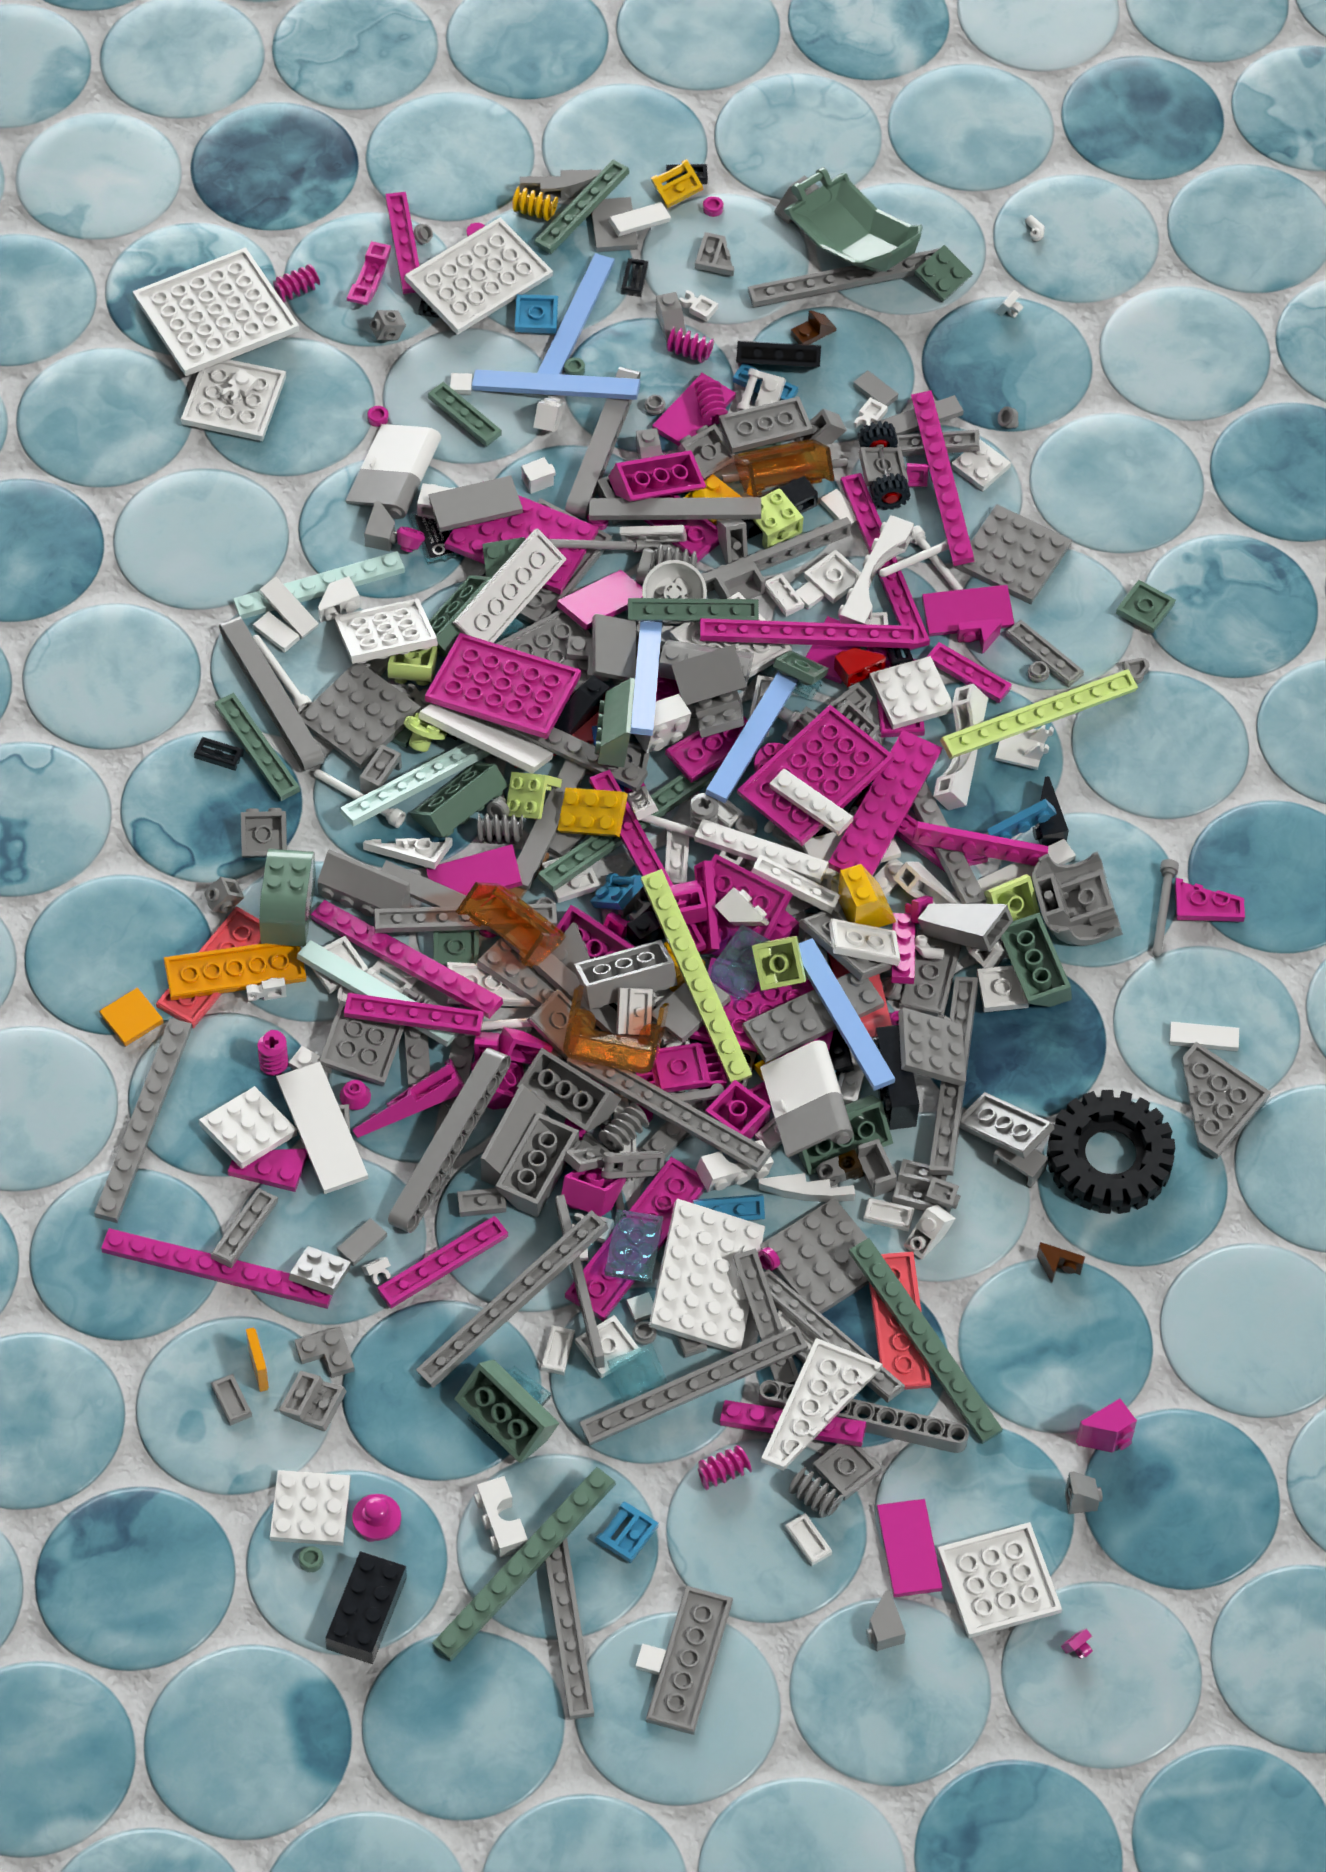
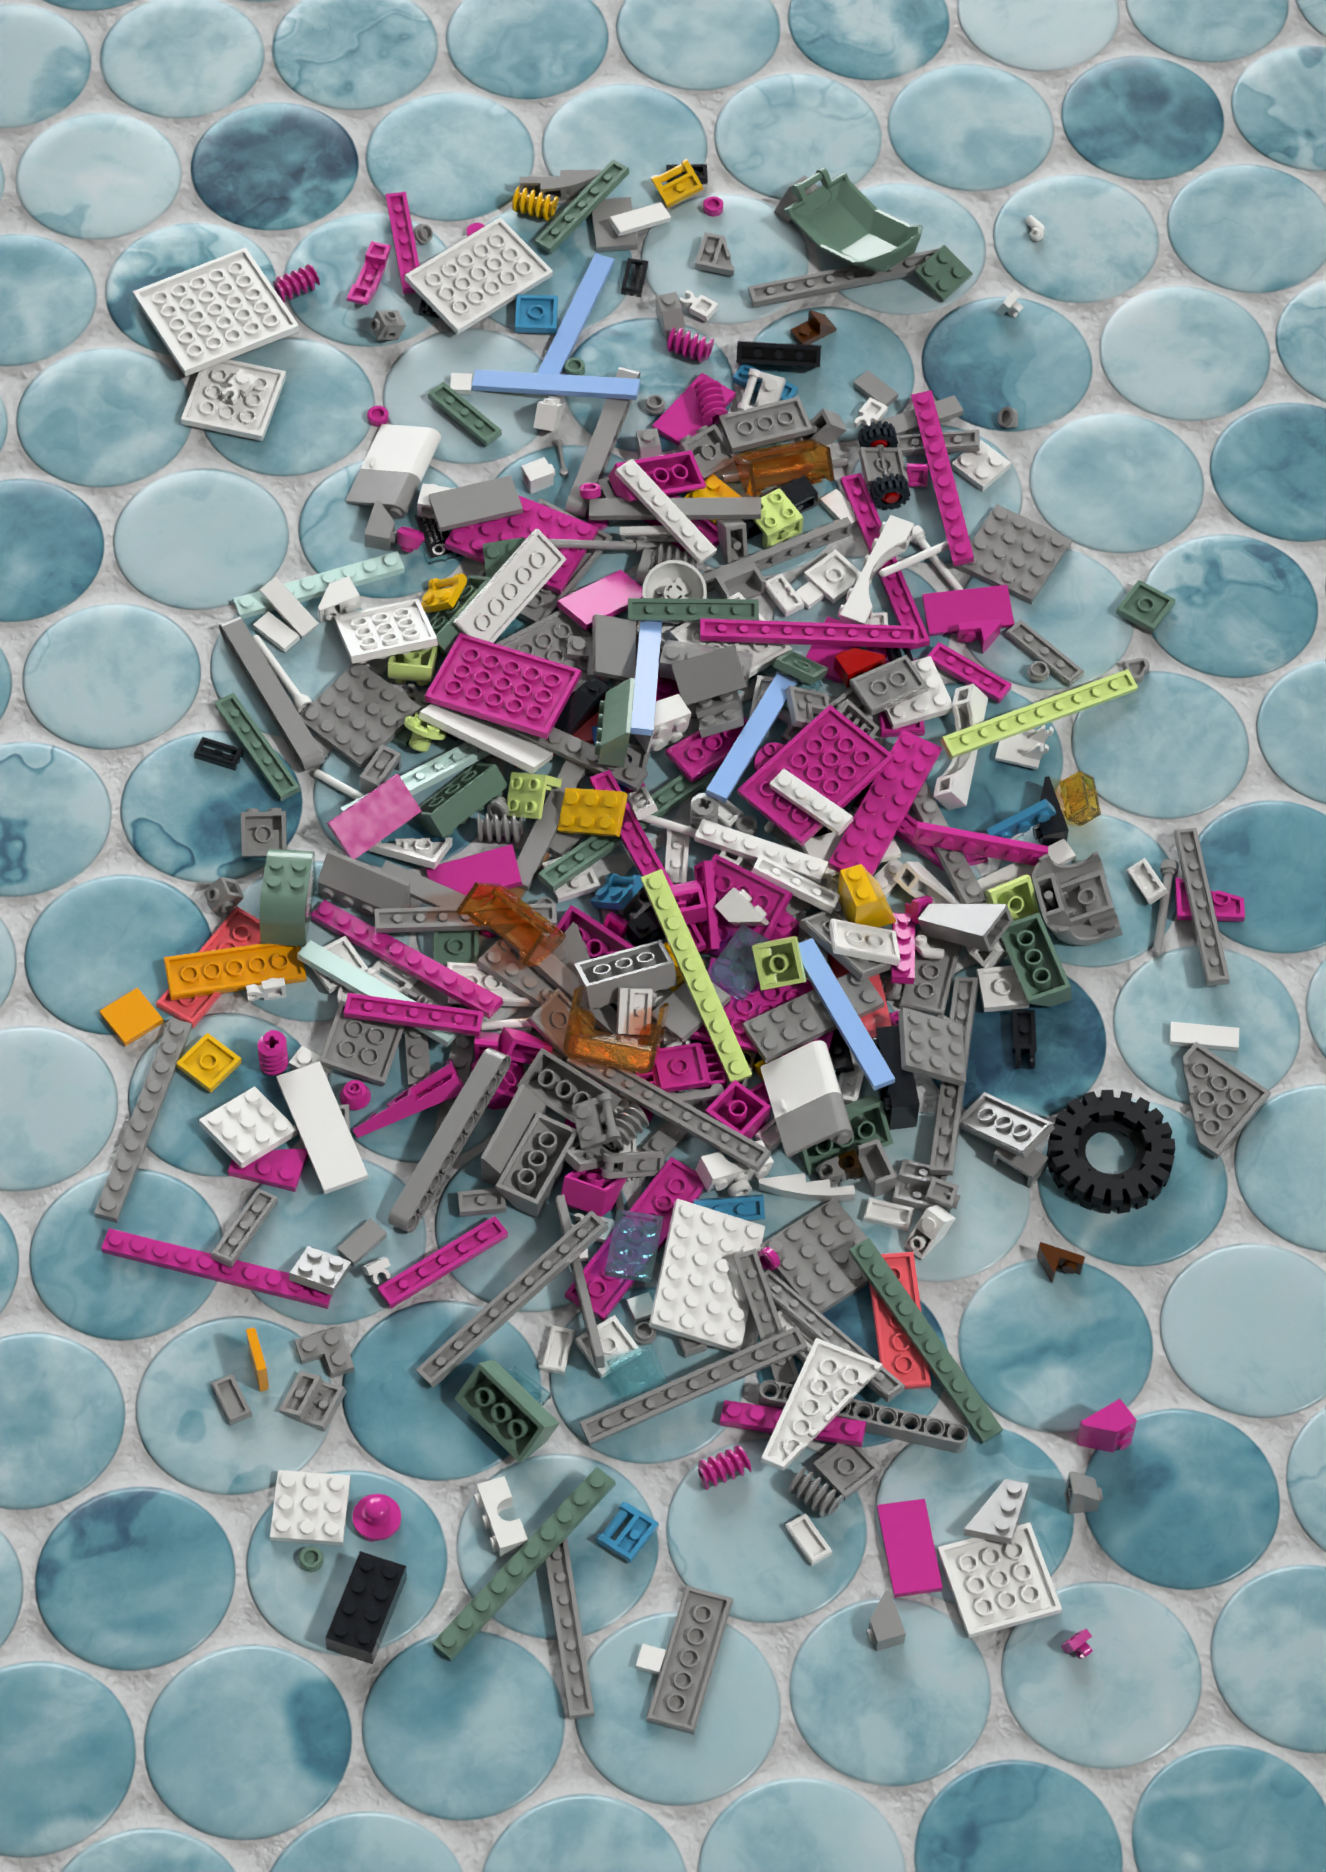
none -> yellow plate [176,1033,242,1093]
none -> dark pink tile [326,774,422,860]
none -> yellow plate [421,573,467,613]
none -> light grey hinge [555,439,568,477]
none -> light grey plate [572,1093,621,1151]
none -> dark pink tile [579,483,601,499]
none -> white plate [615,458,717,565]
none -> white tile [727,1180,752,1197]
none -> light grey plate [785,685,829,728]
none -> light grey tile [849,655,928,716]
none -> wing [964,1479,1029,1544]
none -> black hinge [1011,1009,1036,1069]
none -> clear yellow brick [1060,771,1101,826]
none -> white plate [1126,858,1169,905]
none -> light grey tile [1174,828,1230,986]

